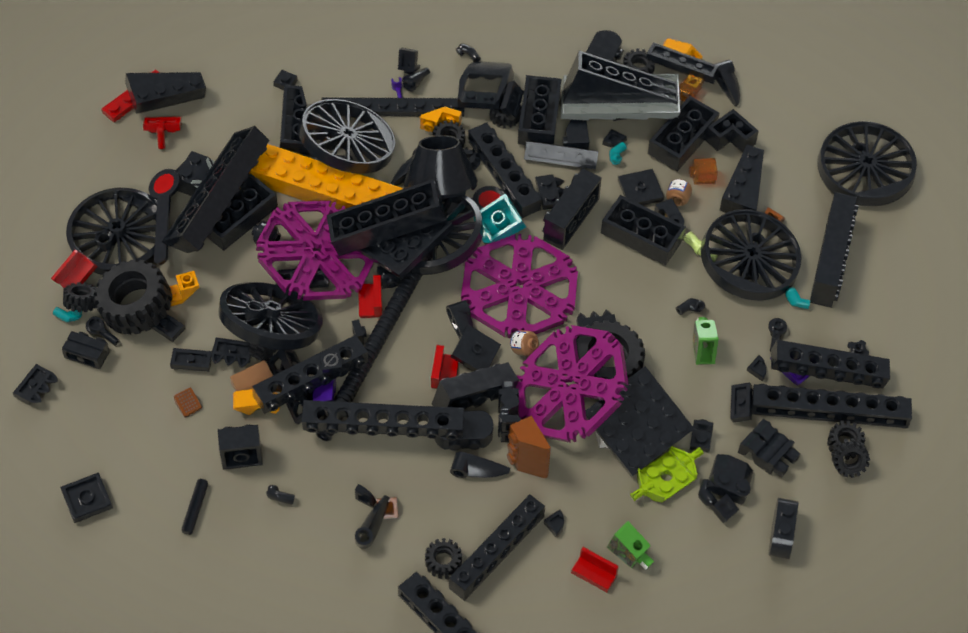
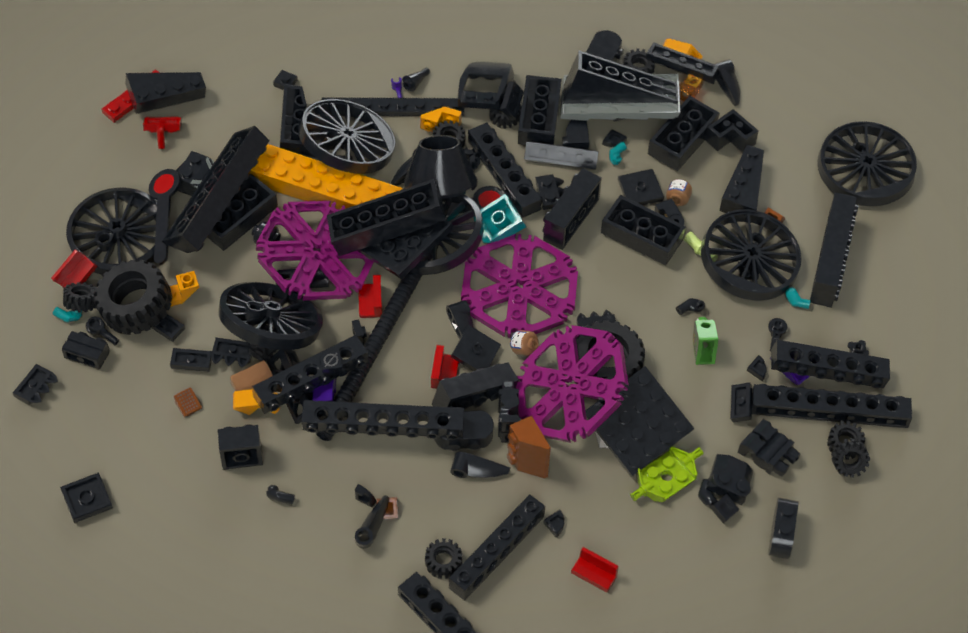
black axle [181,478,208,535] -> none
black bracket [377,266,400,289] -> none
black bracket [398,47,420,74] -> none
black arm [456,43,481,62] -> none
bright green torso [607,521,654,570] -> none
clear orange brick [689,158,718,185] -> none
black bracket [689,419,714,453] -> none

